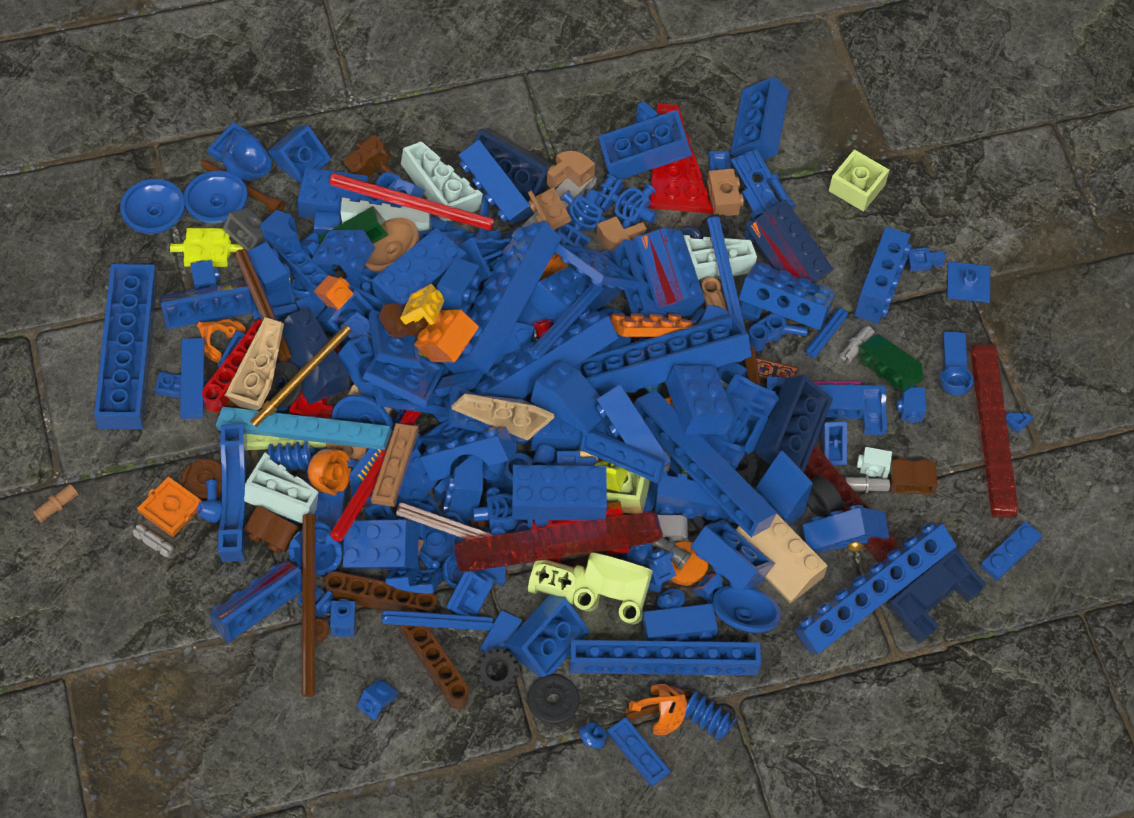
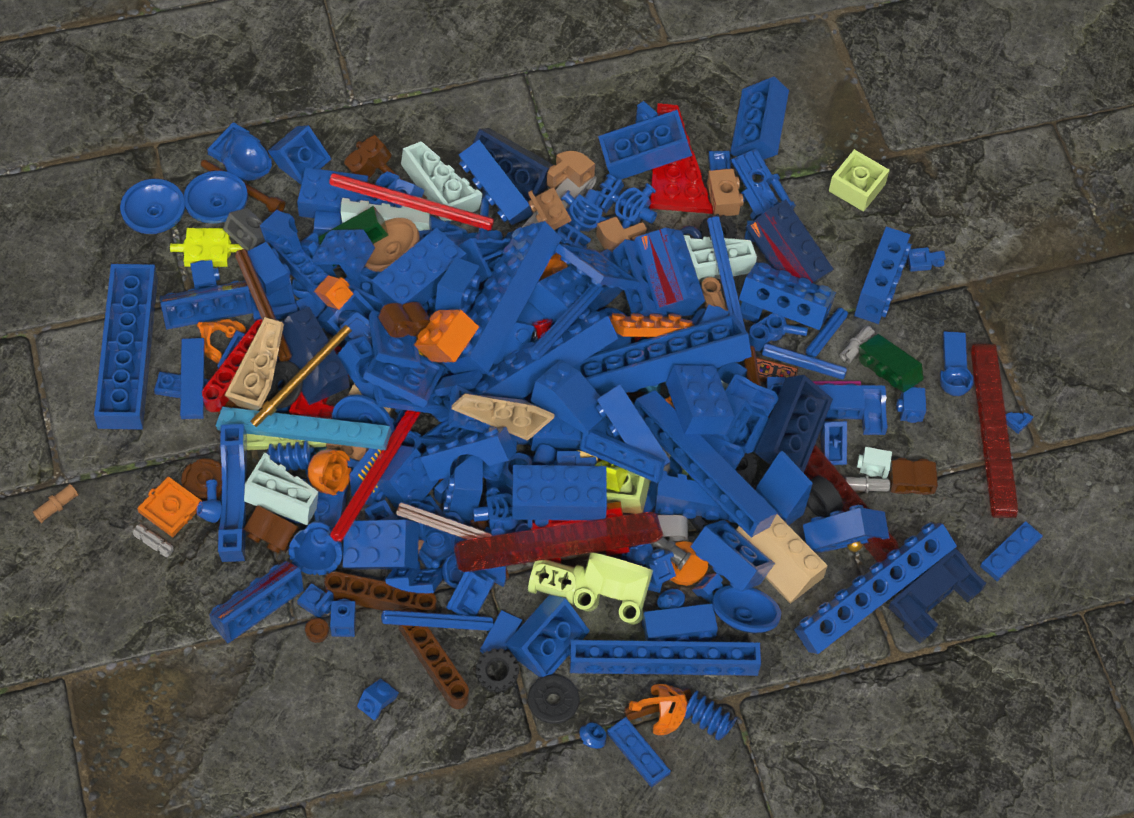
reddish brown axle [302,514,315,697] -> none
medium nougat tile [371,423,419,507] -> none
yellow bracket [400,283,444,325] -> none
blue piece [947,261,990,303] -> none
none -> blue axle [762,343,847,379]

